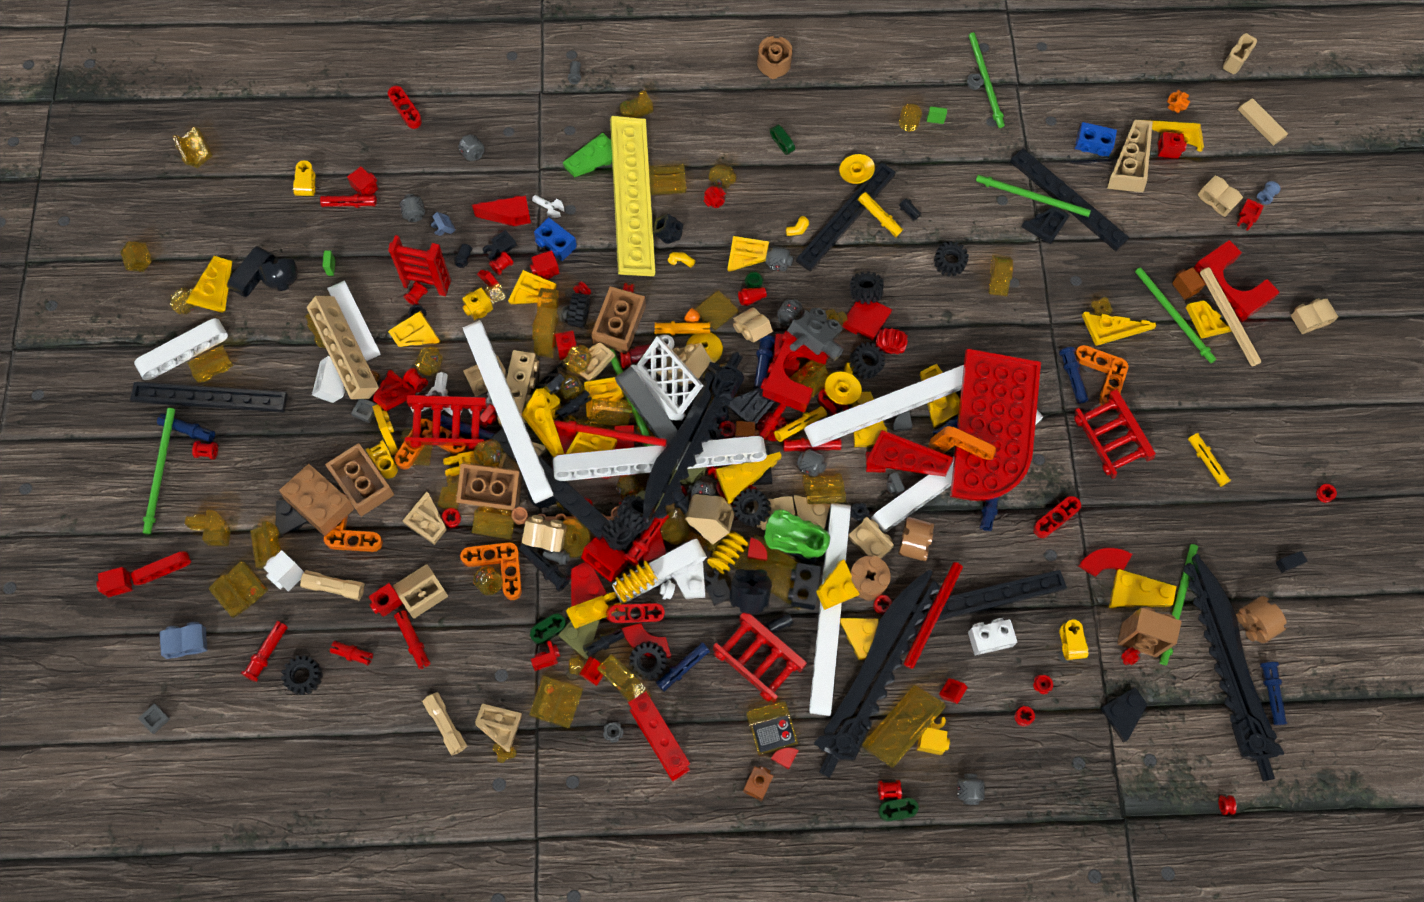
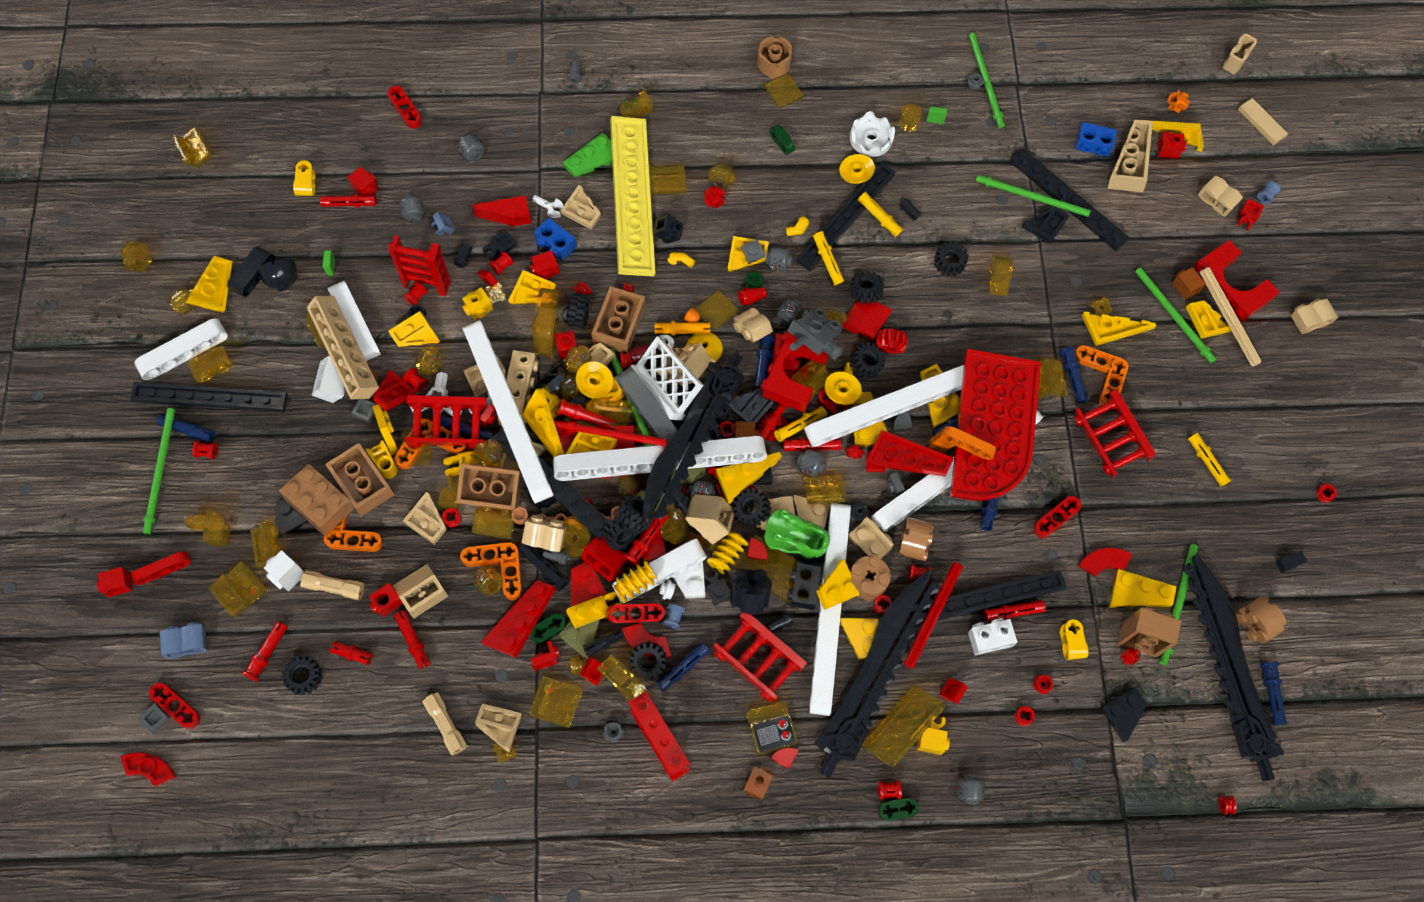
none -> red tile [120,752,176,787]
none -> red beam [149,683,201,729]
none -> red wing [481,580,556,658]
none -> red pin [557,398,616,430]
none -> tan wing [561,185,601,230]
none -> yellow dish [576,362,613,399]
none -> sand blue bush [663,604,686,629]
none -> dark grey plate [741,239,765,264]
none -> clear yellow piece [764,73,804,109]
none -> yellow pin [812,231,845,286]
none -> red plate [845,445,864,459]
none -> white plate [850,111,895,157]
none -> red bush [908,564,932,585]
none -> red pin [984,600,1045,622]
none -> clear yellow bracket [1038,358,1068,399]

